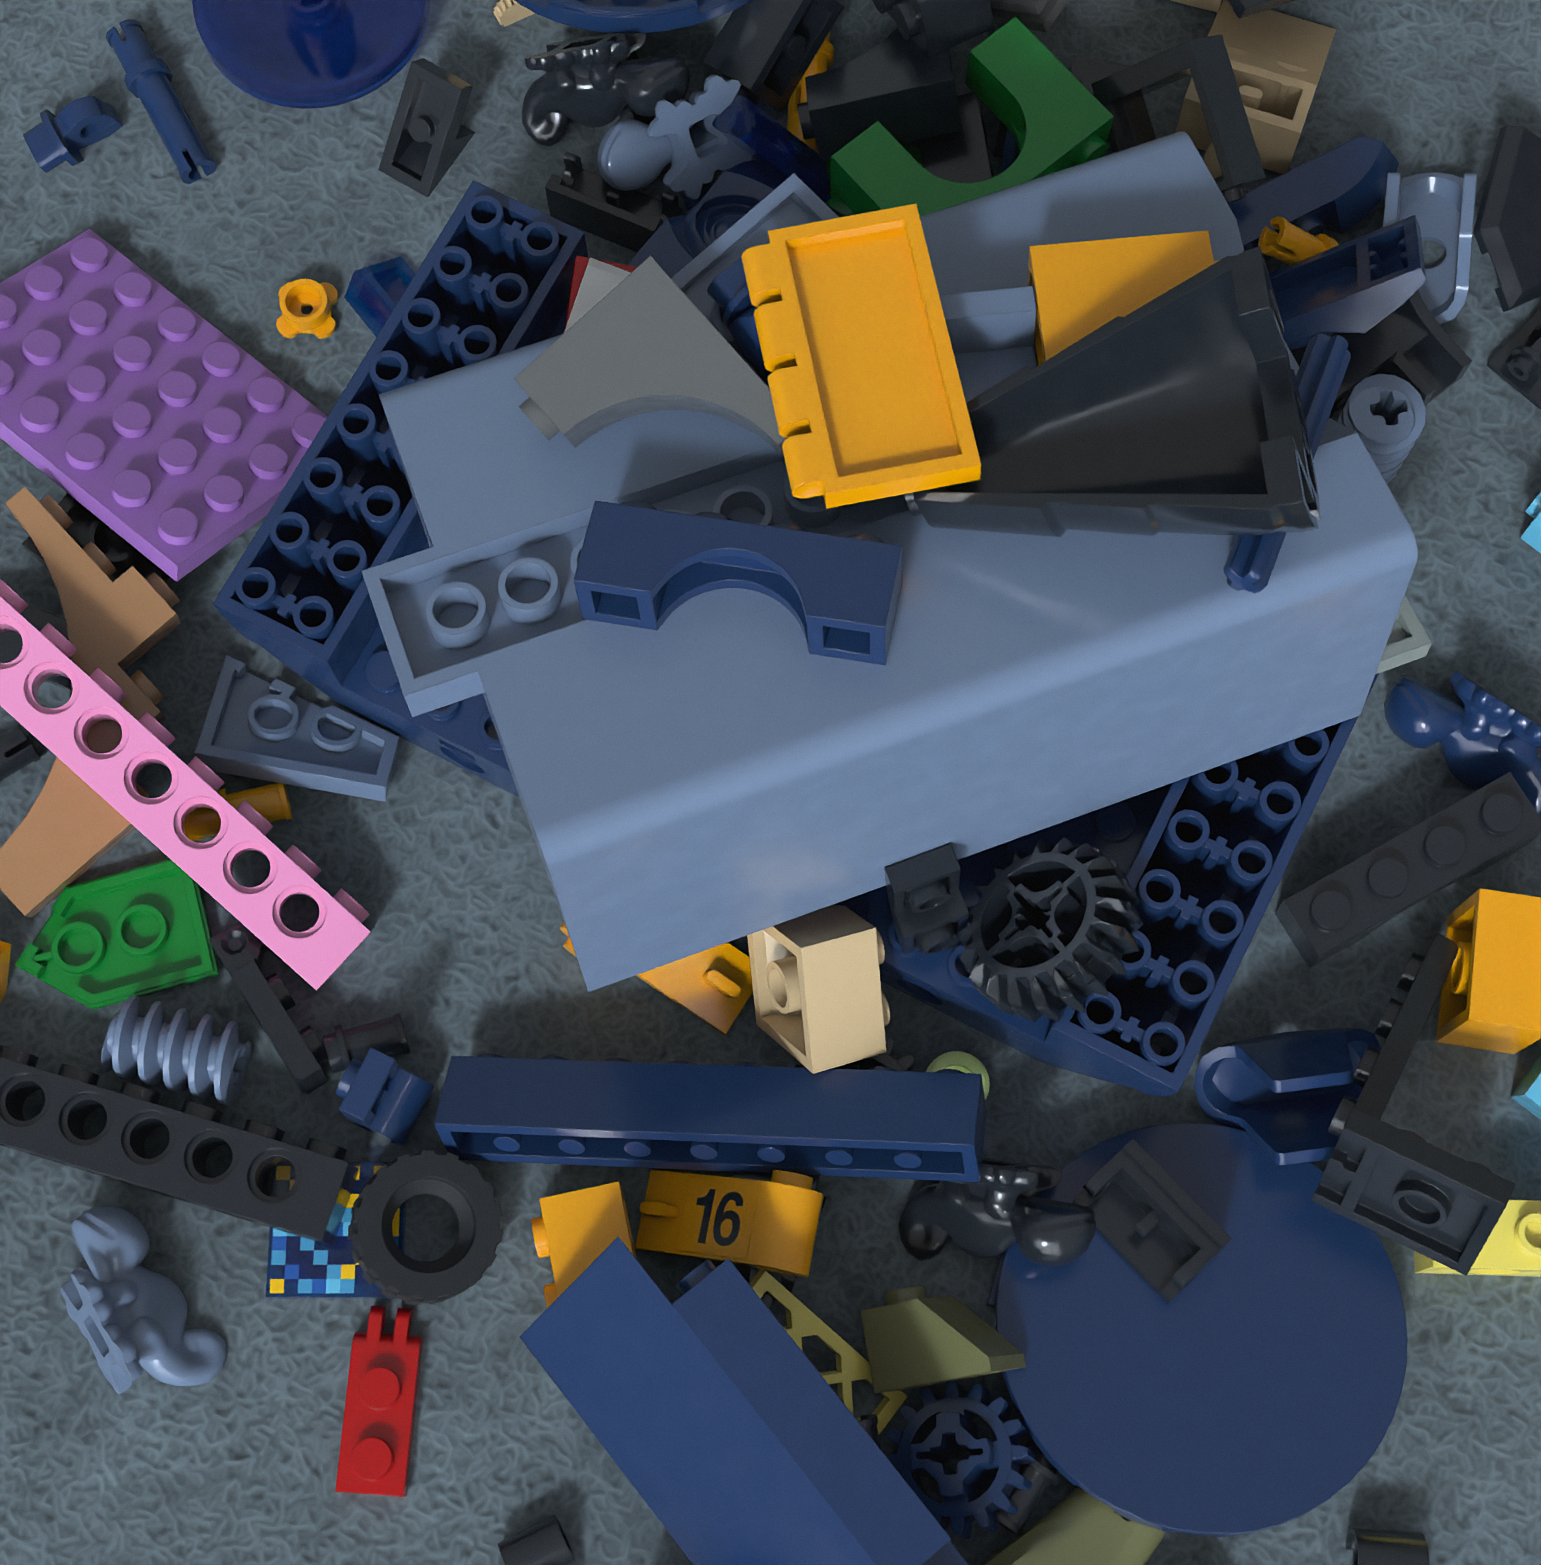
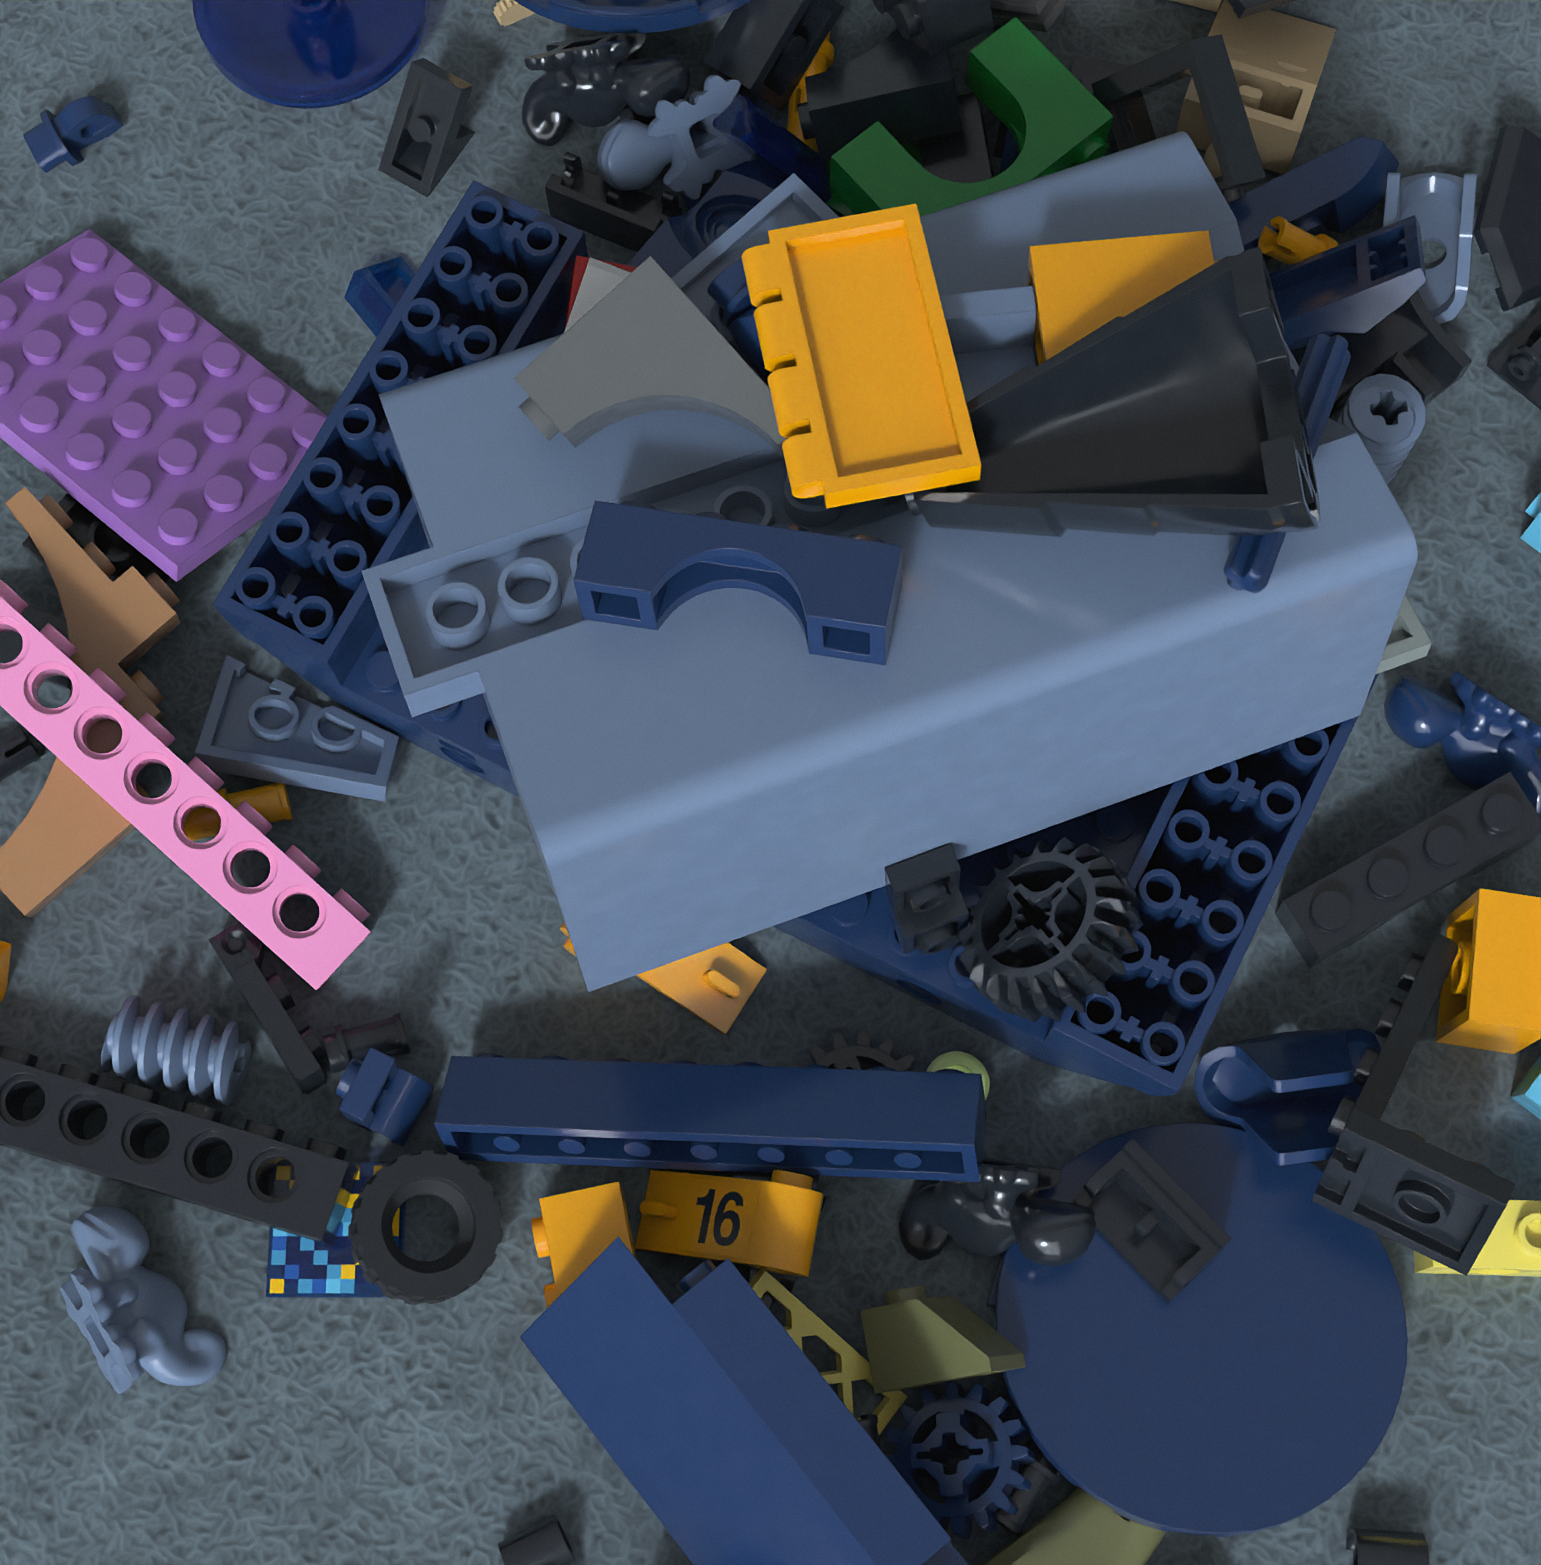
green tile [15,858,220,1010] -> none
dark blue pin [106,19,217,184] -> none
light orange plate [276,279,338,339] -> none
red hinge [335,1305,423,1497] -> none
tan slope [747,905,890,1074] -> none

